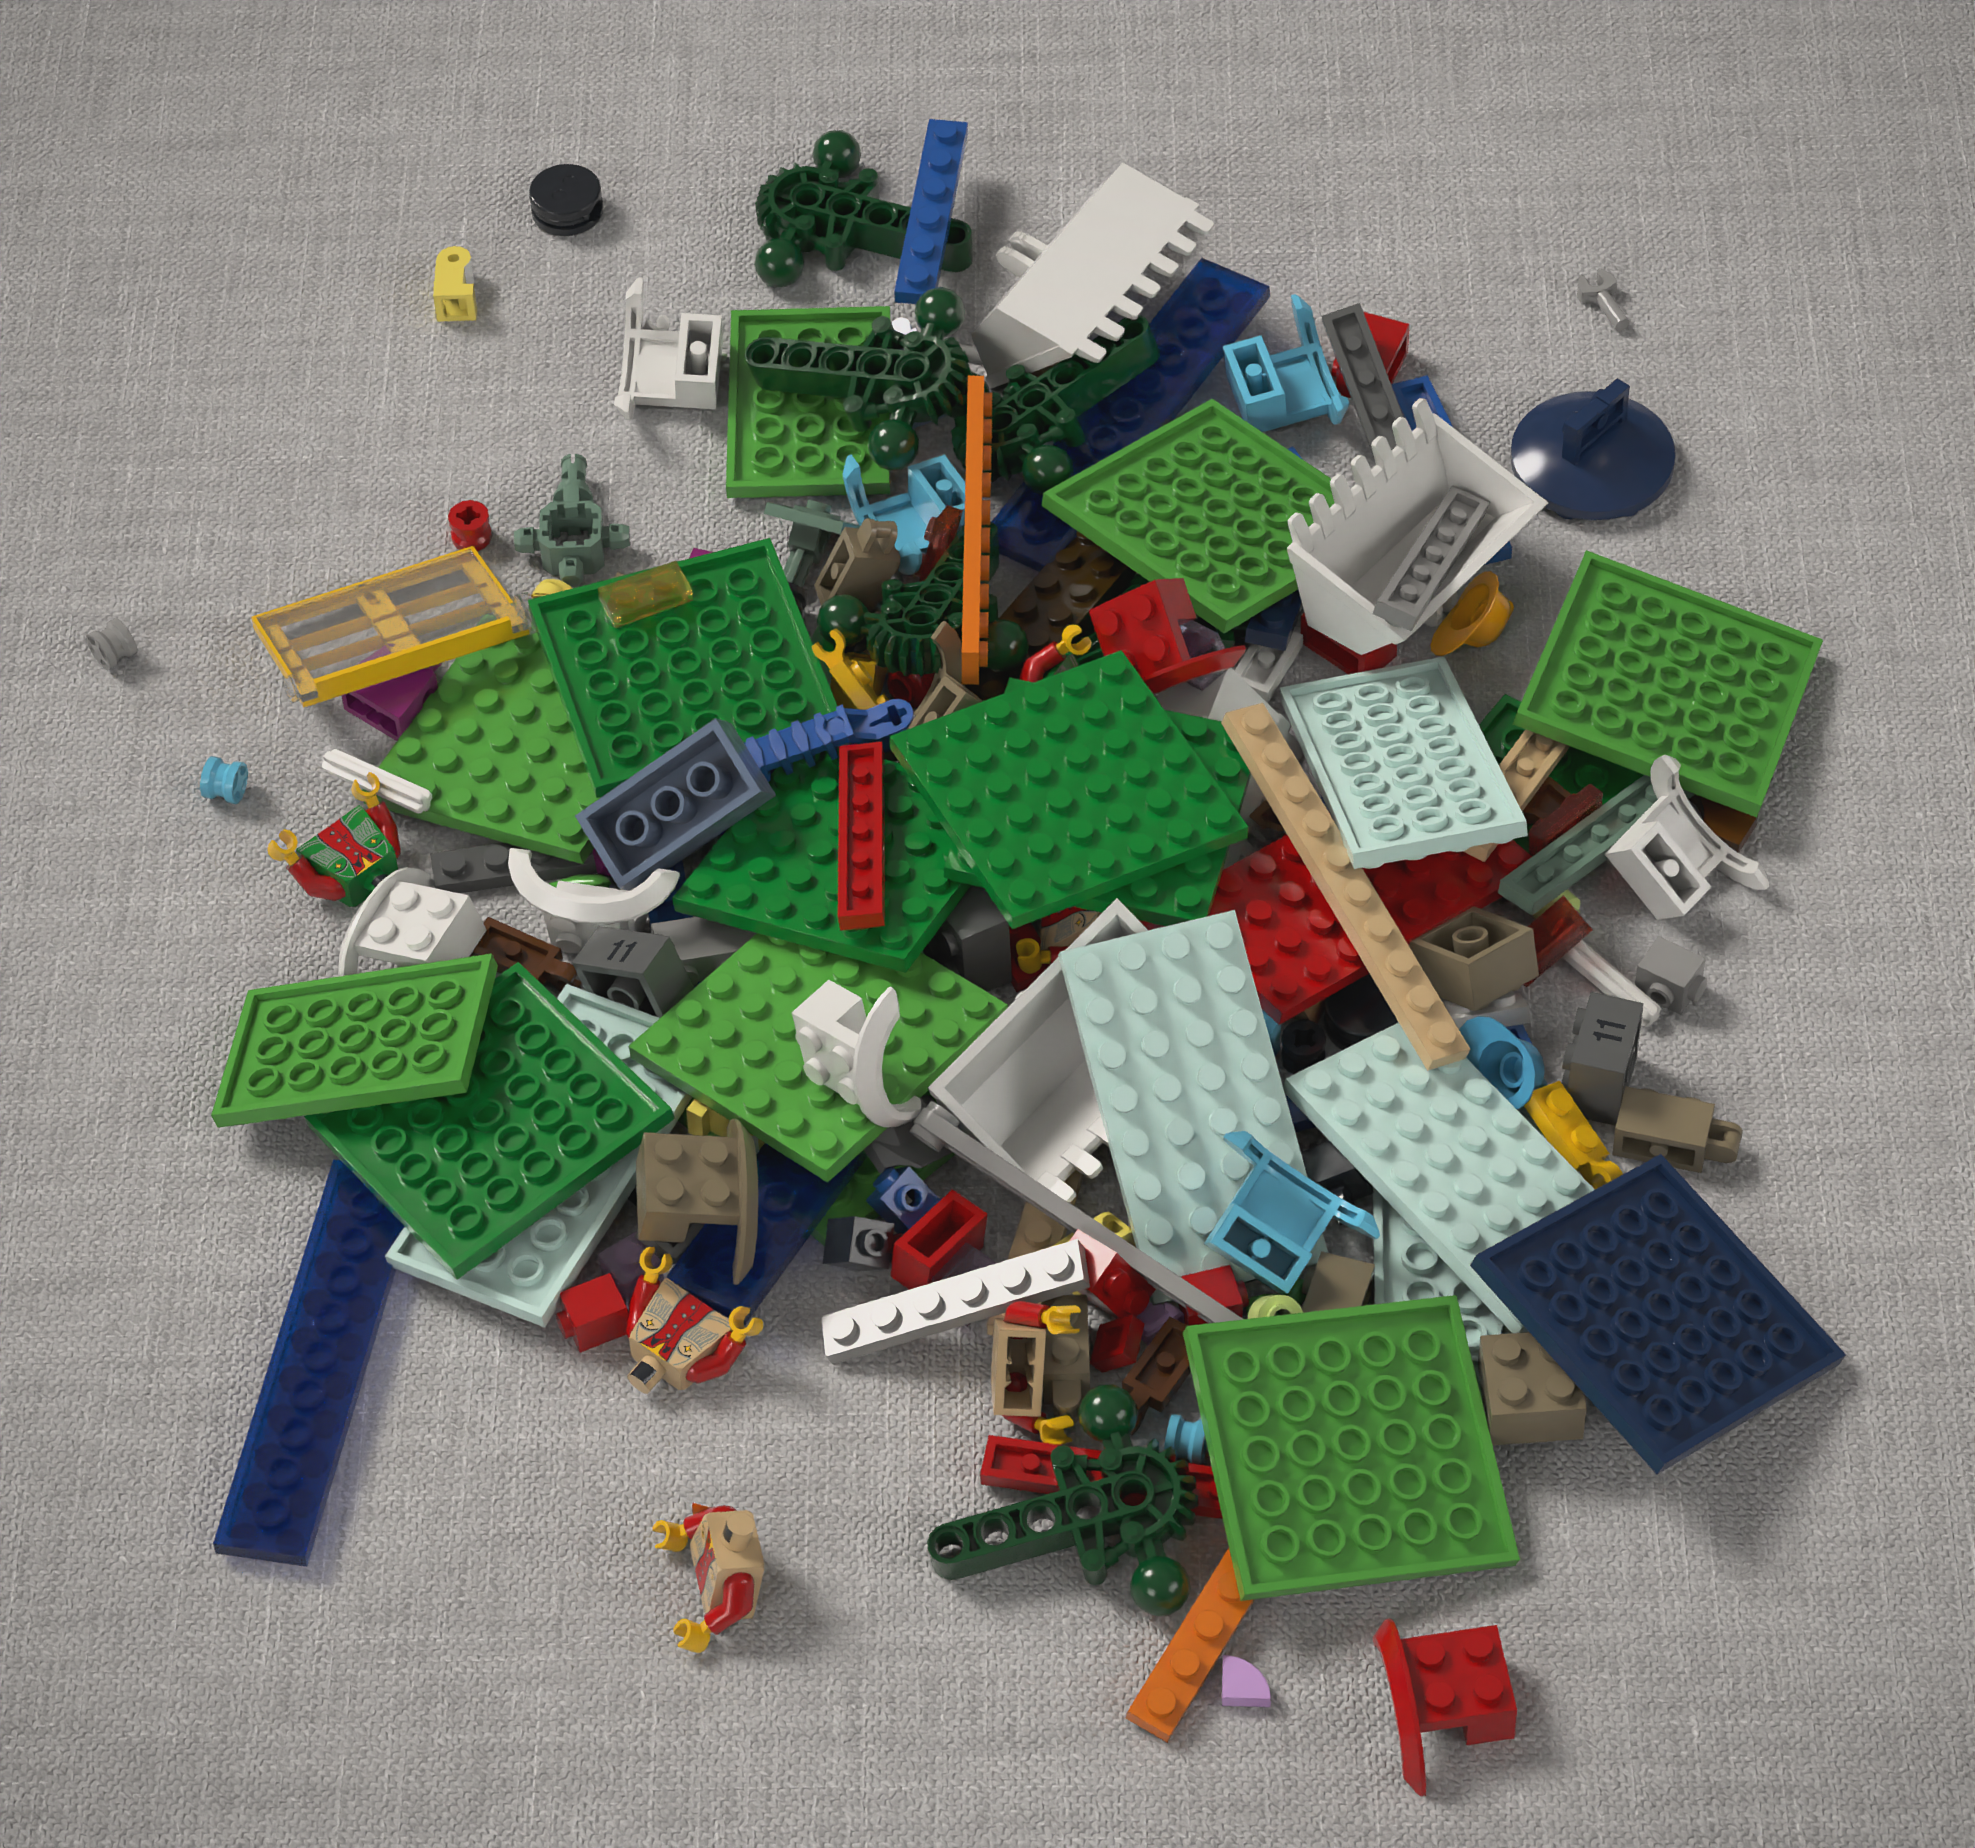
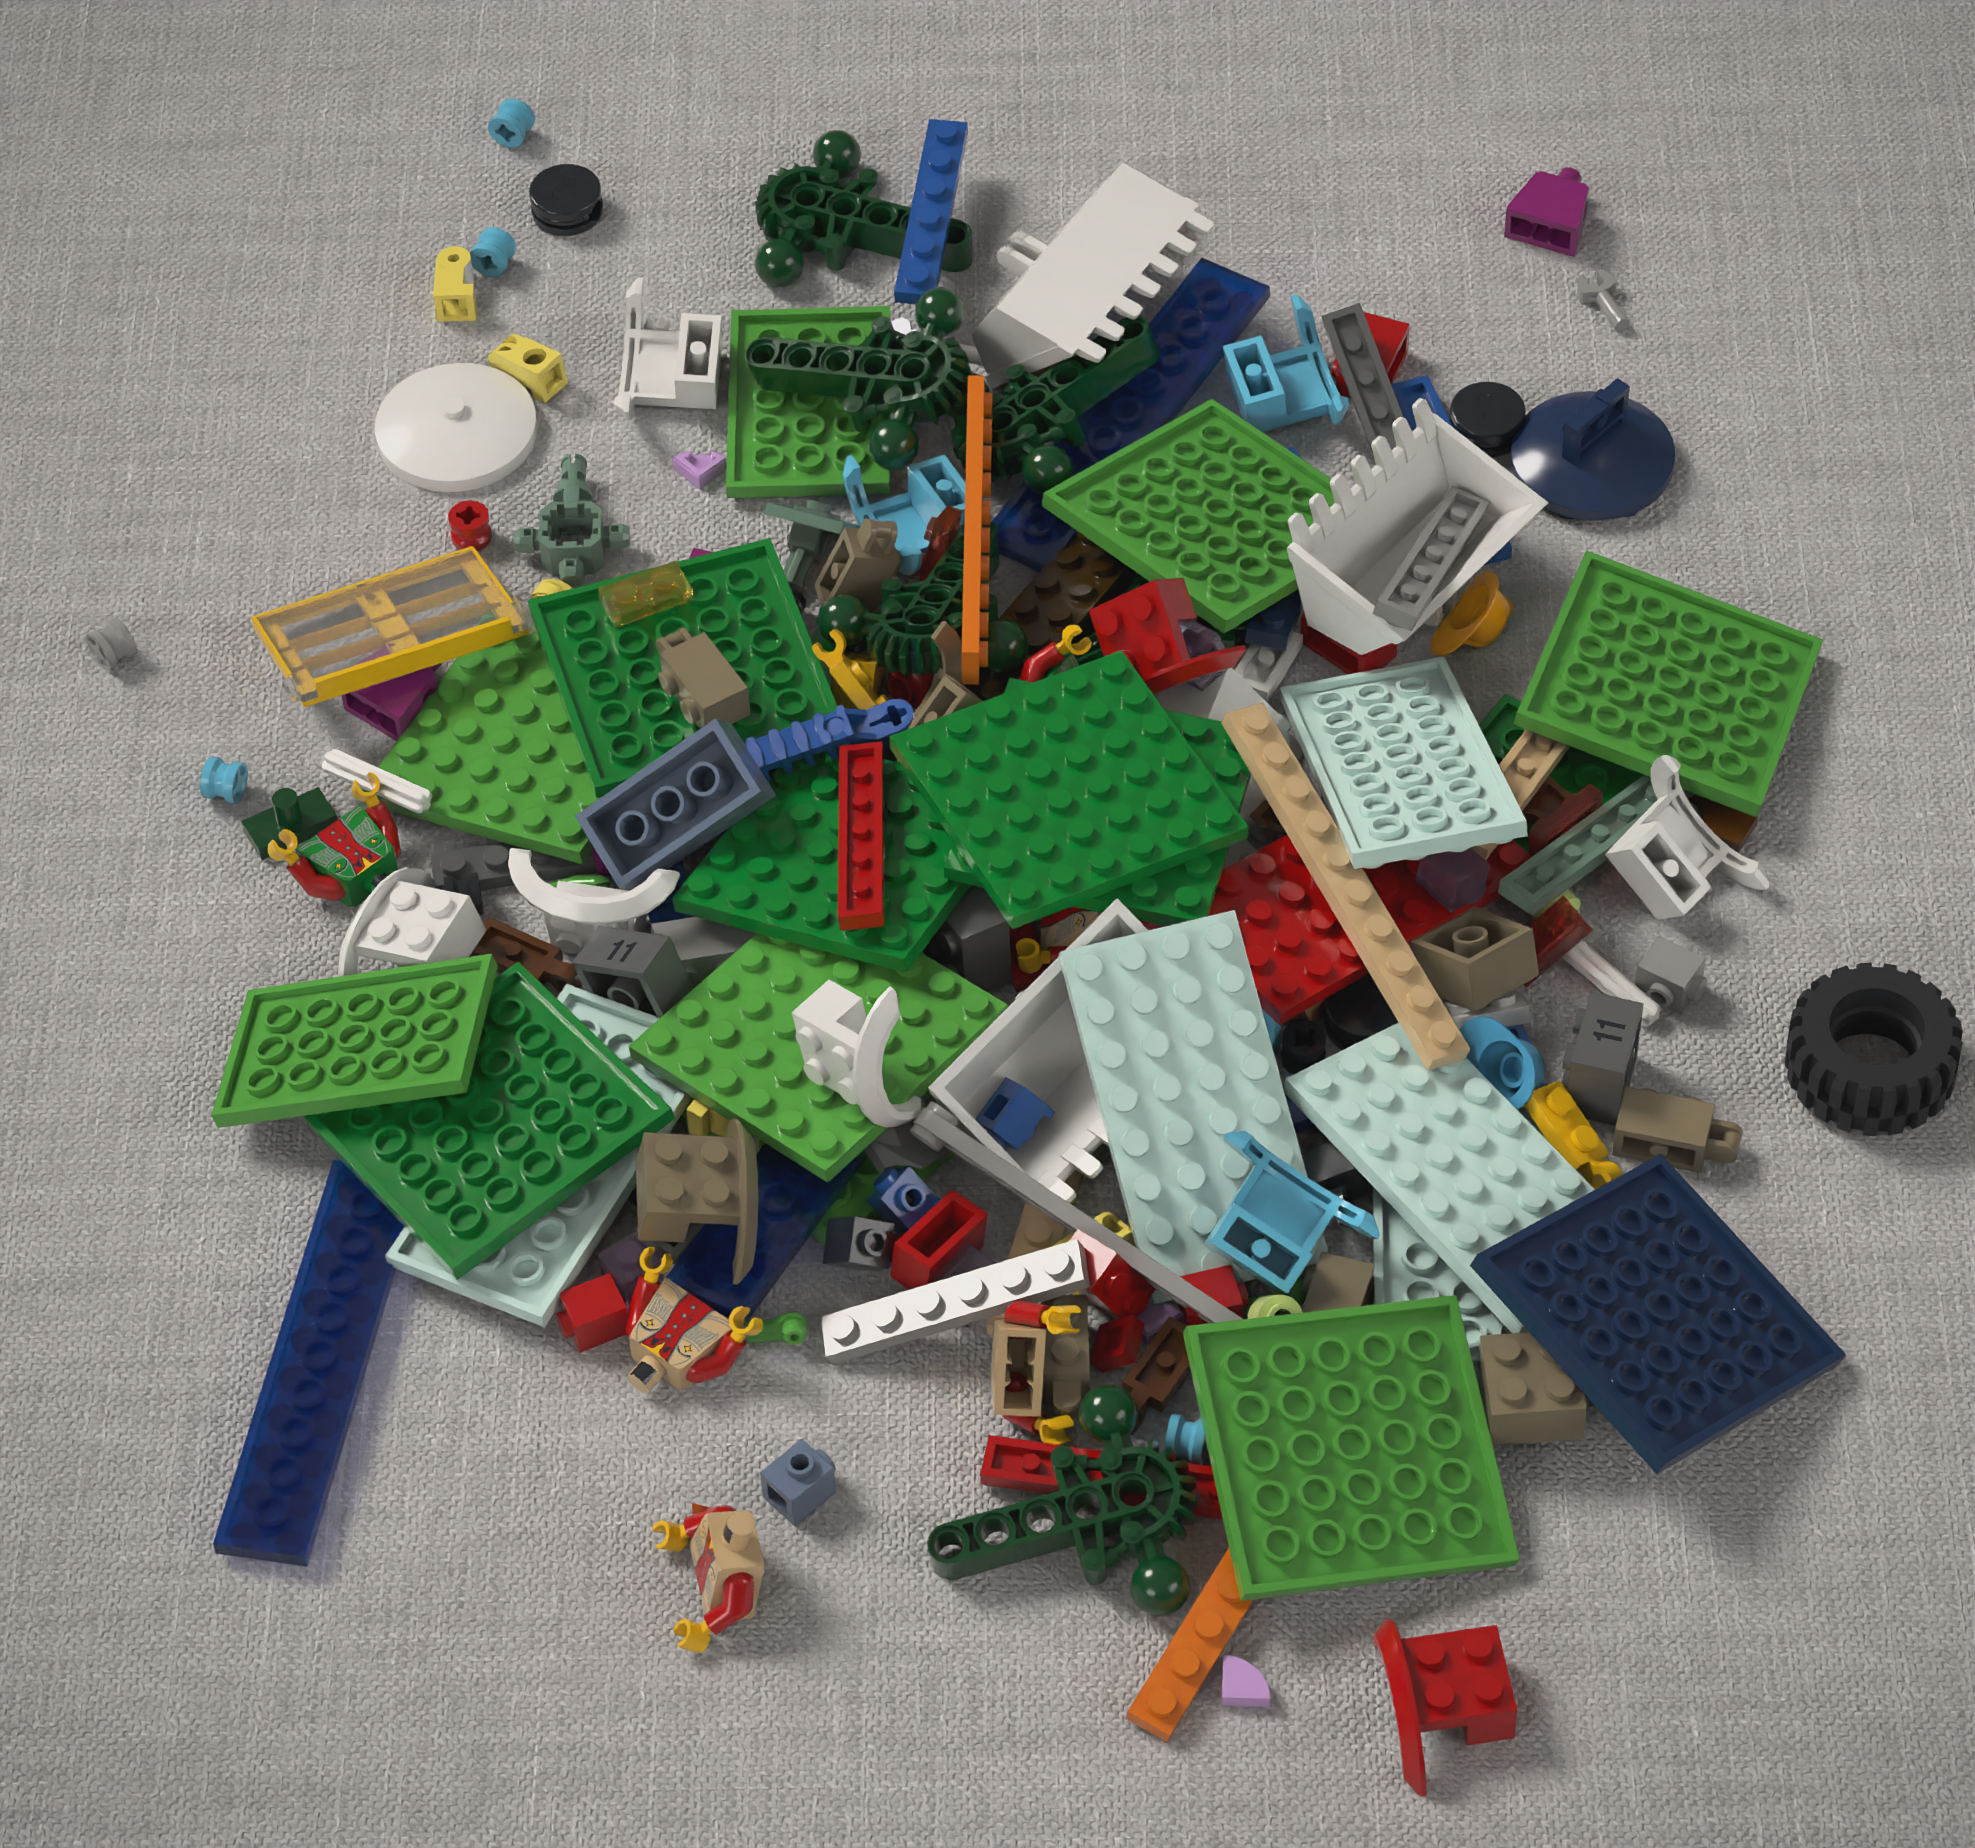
none -> dark green tile [241,787,338,860]
none -> white dish [375,363,537,492]
none -> black wheel [443,872,484,916]
none -> medium azure wheel [470,227,517,277]
none -> medium azure wheel [488,98,535,148]
none -> light yellow leg [488,334,568,404]
none -> dark tan brick [656,627,750,729]
none -> lavender tile [672,451,727,489]
none -> bright green arm [746,1312,809,1345]
none -> sand blue brick [760,1439,836,1526]
none -> blue brick [975,1077,1055,1151]
none -> brick [1415,847,1490,913]
none -> black head [1450,382,1526,458]
none -> magenta torso [1504,167,1589,257]
none -> black tyre [1785,962,1963,1136]

